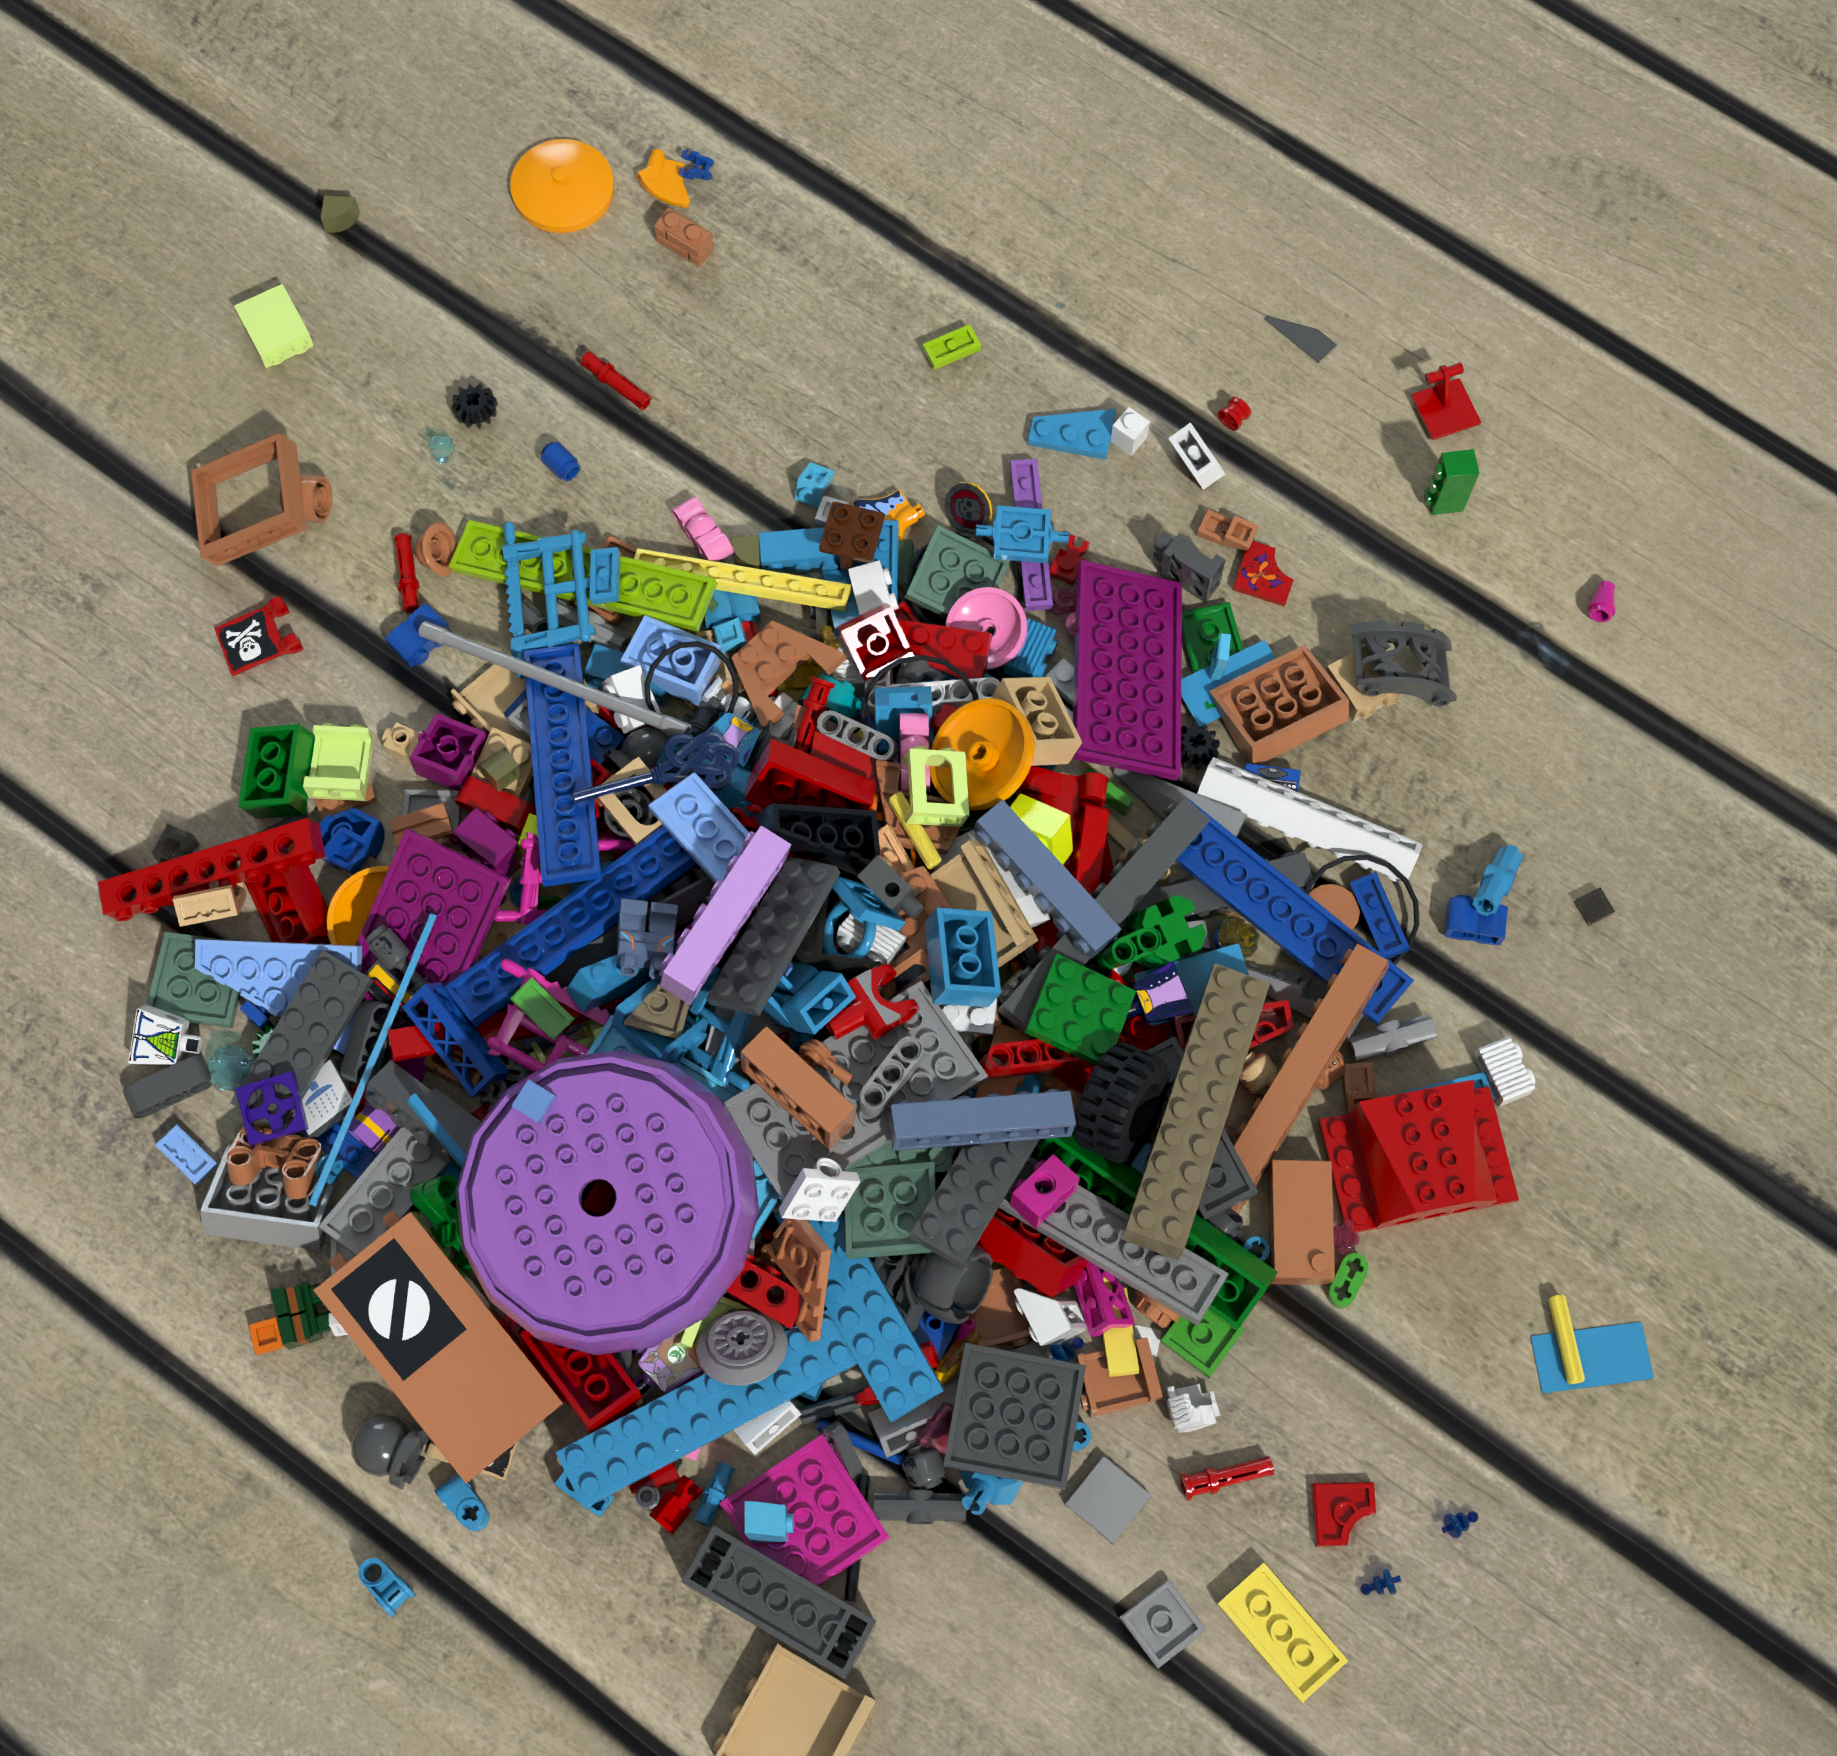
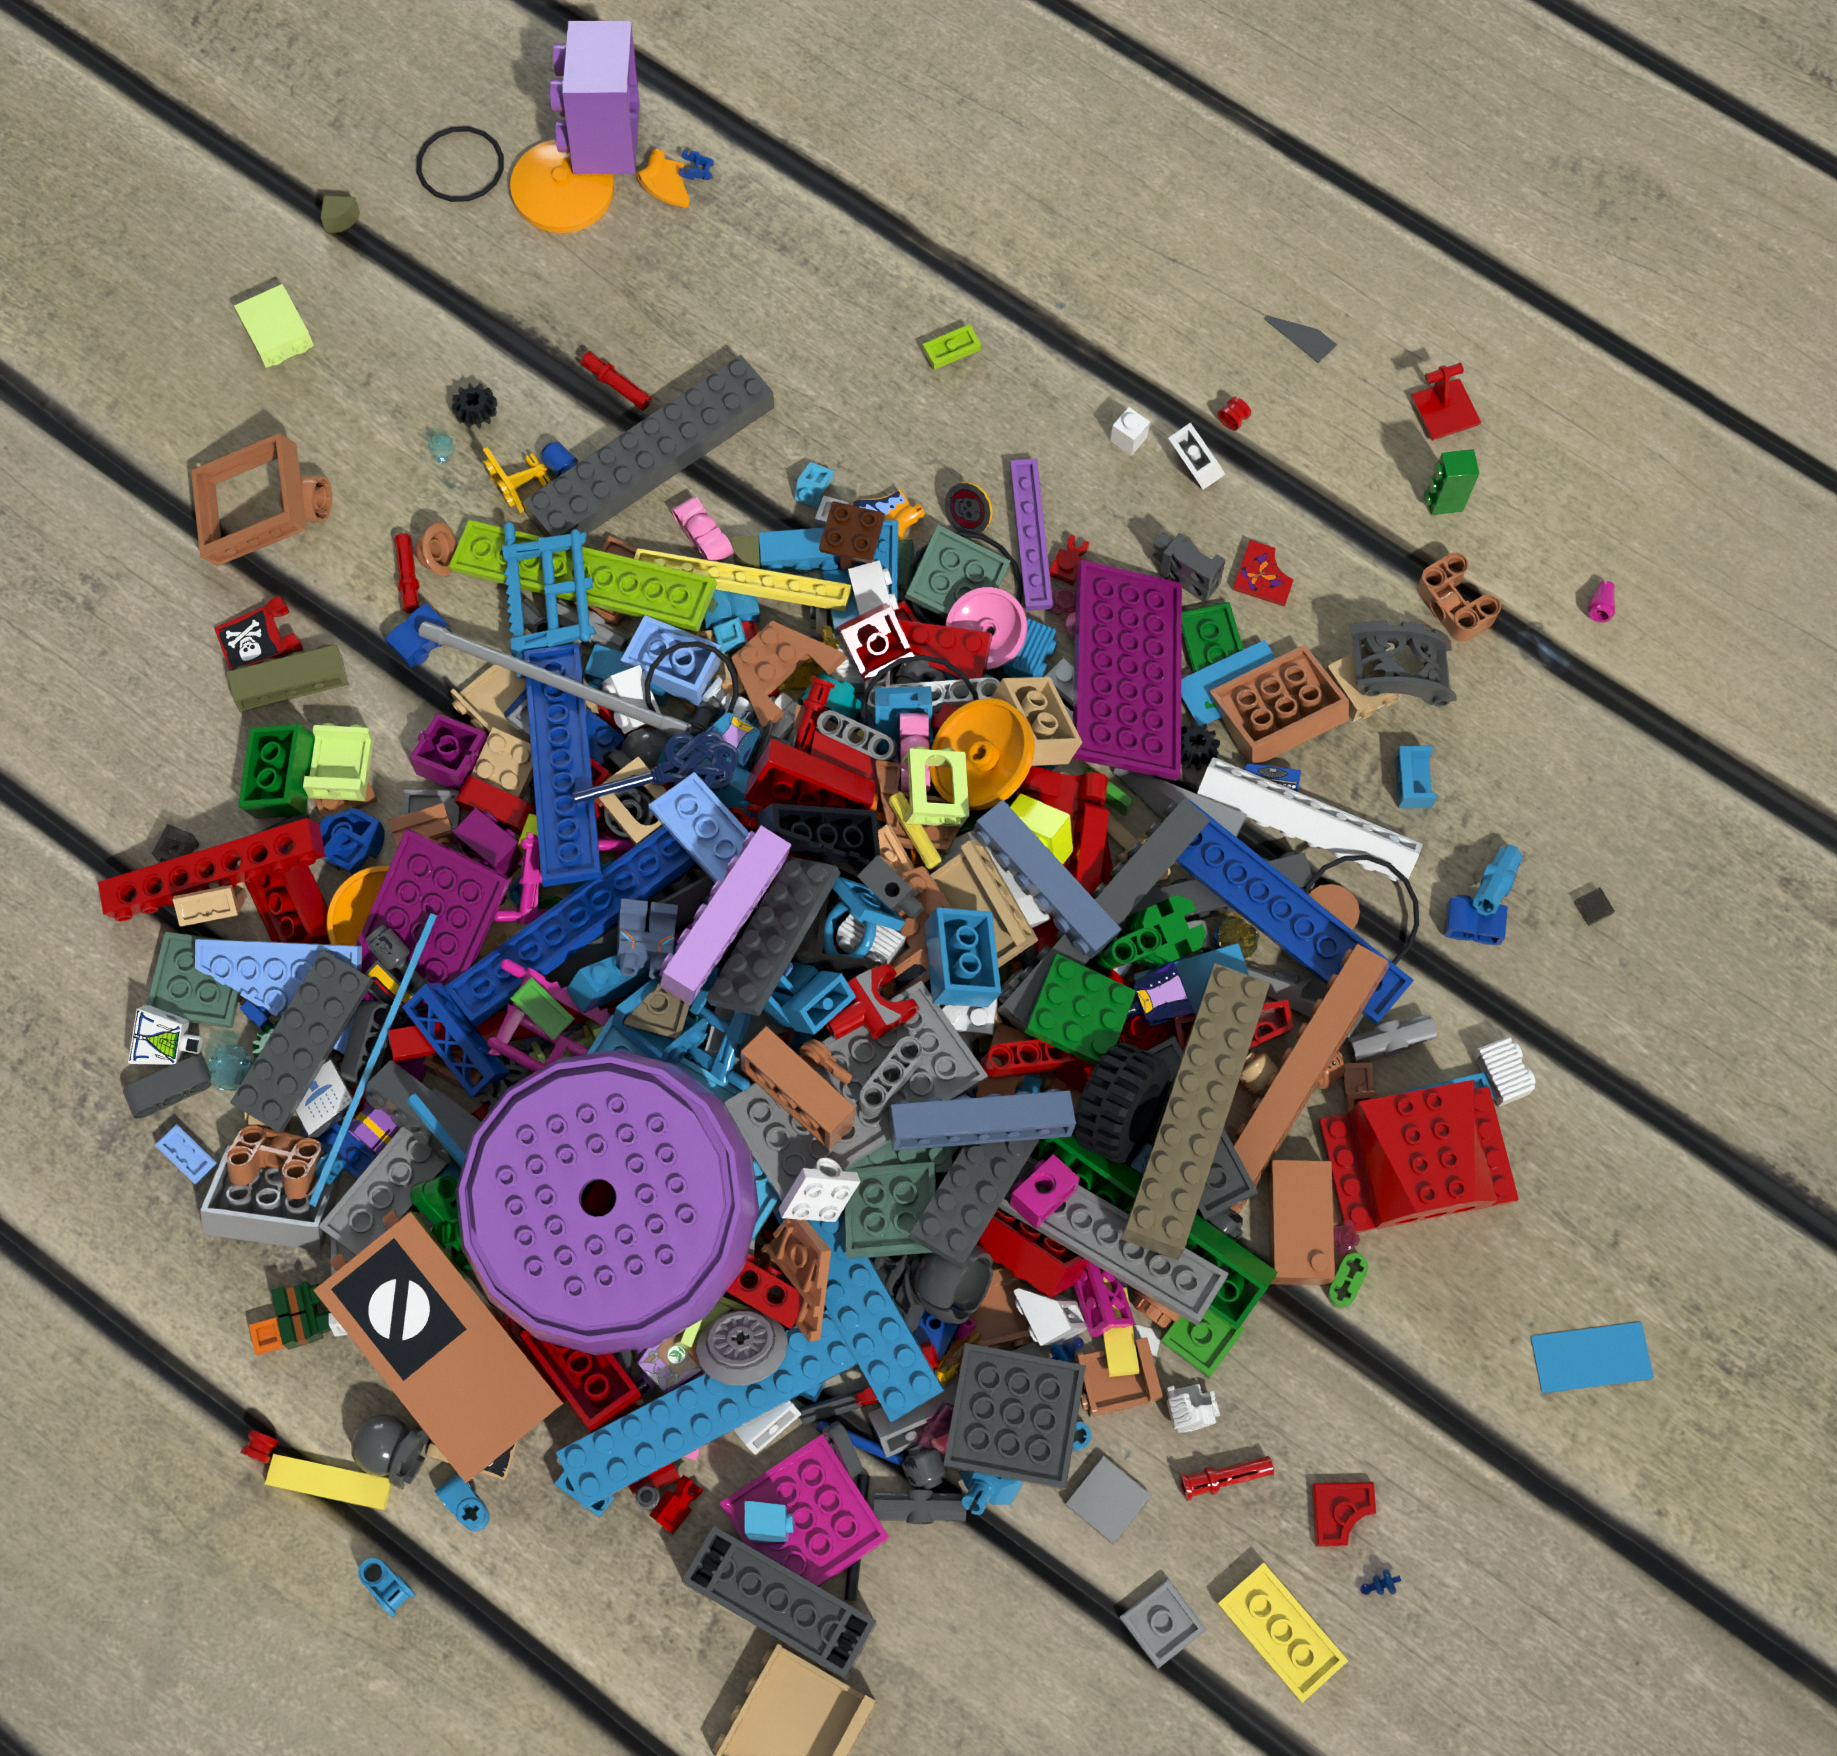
dark purple piece [235,1071,309,1146] -> none
tan brick [382,722,425,765] -> none
olive brick [477,749,521,792] -> none
medium blue tile [512,1079,557,1123] -> none
dark azure plate [590,547,621,604] -> none
nougat brick [654,208,714,266] -> none
dark azure pin [693,1462,736,1527] -> none
dark azure plate [976,505,1069,564] -> none
dark azure wing [1028,409,1116,460] -> none
nougat slope [1196,509,1259,551] -> none
medium azure tile [1210,633,1231,680] -> none
dark azure bush [1243,1236,1270,1262] -> none
blue plate [1350,872,1410,959] -> none
clear blue hair [1441,1511,1479,1539] -> none
light yellow axle [1548,1295,1585,1384] -> none
none -> olive brick [227,644,349,712]
none -> red wheel [240,1430,279,1464]
none -> light yellow tile [265,1454,392,1511]
none -> black piece [416,126,504,202]
none -> yellow plate [483,447,552,514]
none -> dark grey brick [523,355,774,537]
none -> medium lavender brick [550,21,640,174]
none -> dark azure panel [1395,746,1437,808]
none -> nougat beam [1417,553,1501,641]

